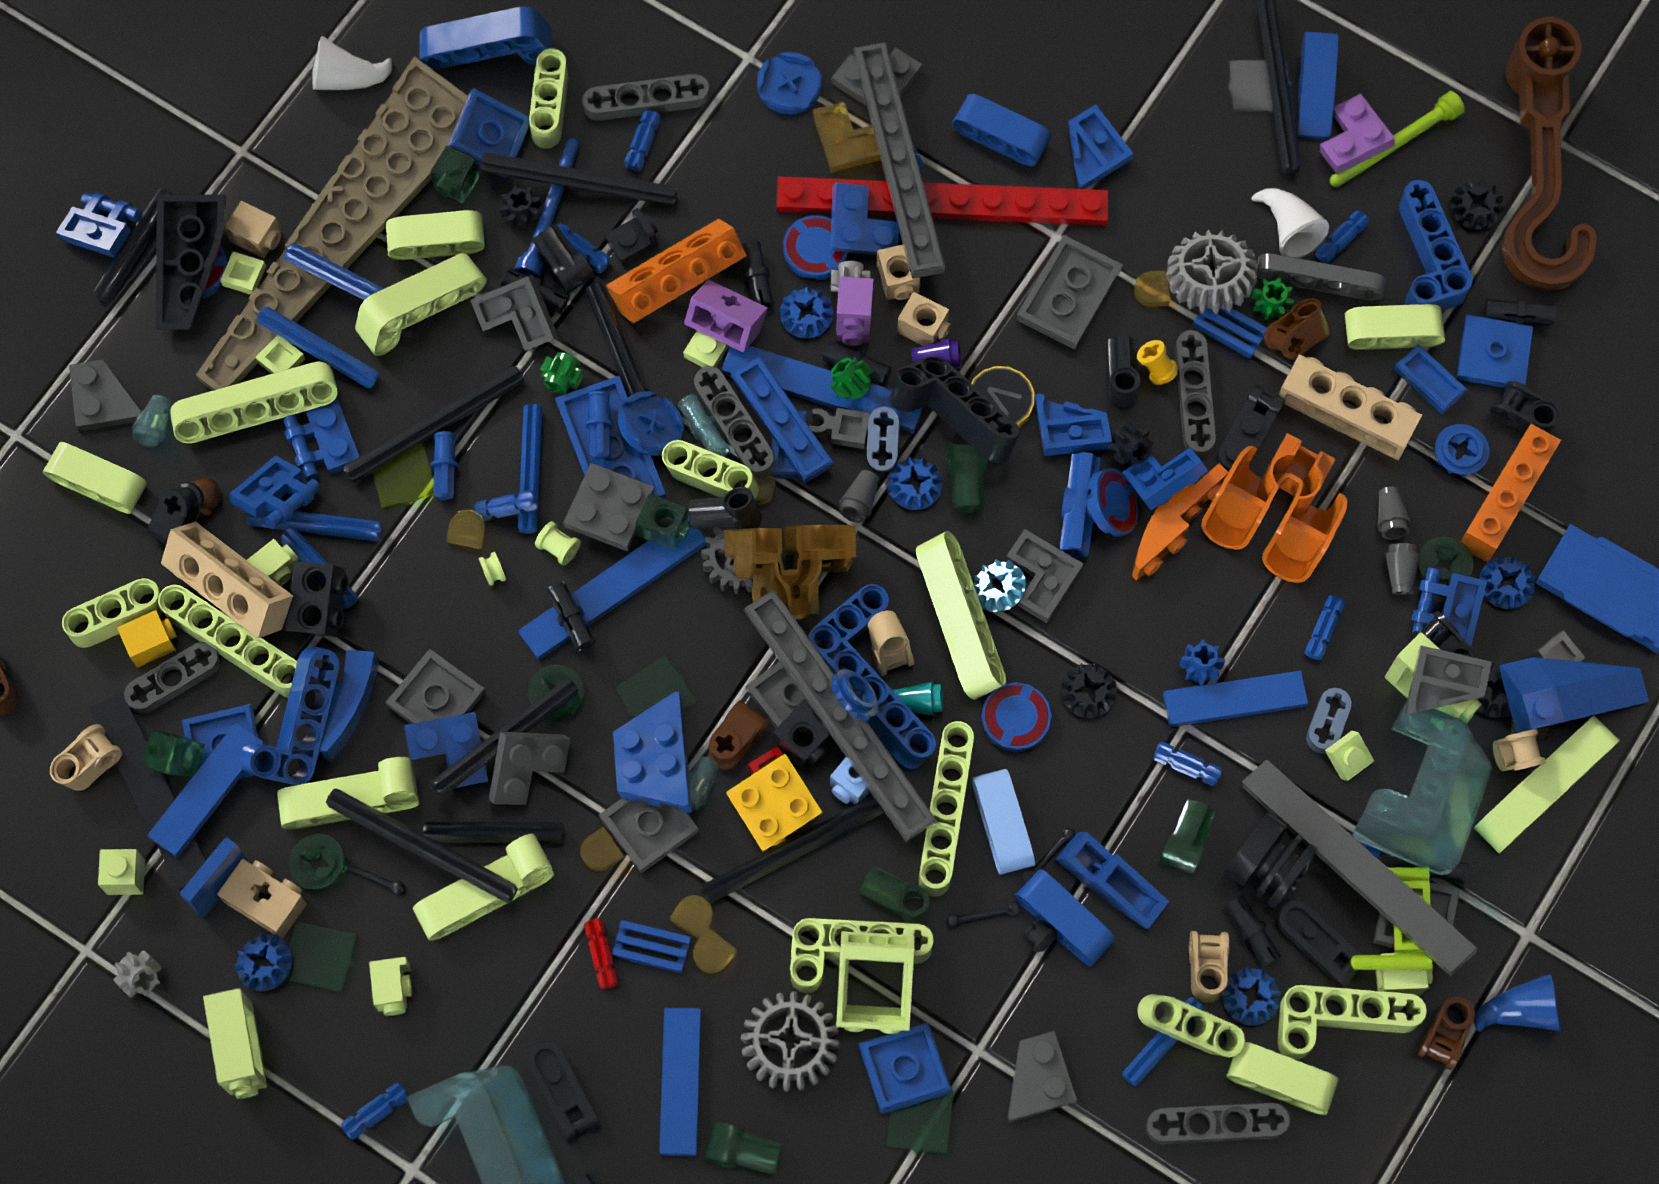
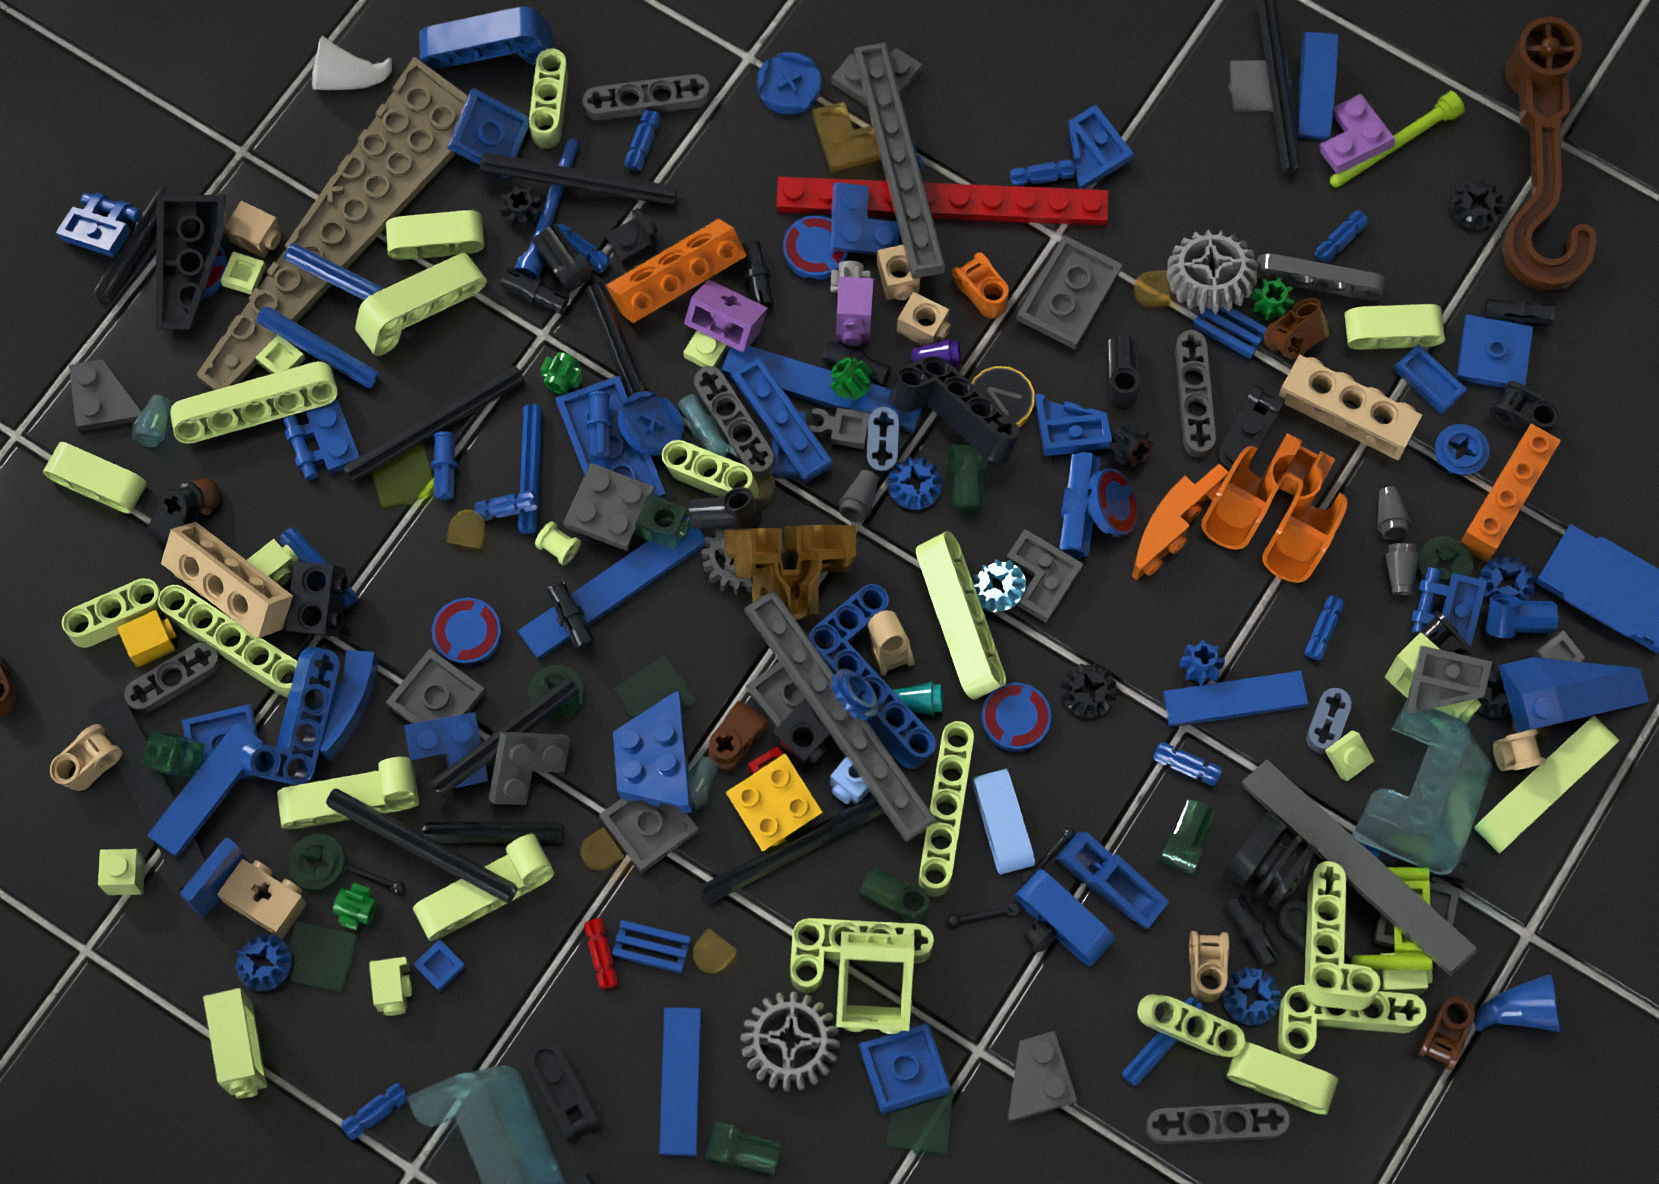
light grey gear [113,950,161,998] -> none
blue plate [229,455,321,529] -> none
blue axle [246,511,383,542] -> none
clear green brick [430,145,479,203] -> none
dark grey plate [470,275,558,351] -> none
yellowish green bush [478,552,506,586] -> none
clear yellow tile [669,895,712,940] -> none
blue gear [780,286,833,338] -> none
blue beam [952,94,1051,166] -> none
blue plate [1122,448,1208,510] -> none
yellow bush [1137,340,1178,385] -> none
white hat [1251,188,1329,259] -> none
blue beam [1399,180,1473,311] -> none
none -> green gear [333,883,377,930]
none -> blue plate [413,939,466,992]
none -> blue tile [431,597,502,667]
none -> orange piece [951,252,1009,319]
none -> blue axle [1010,159,1075,187]
none -> yellowish green beam [1304,861,1380,1010]
none -> blue piece [1485,594,1559,638]

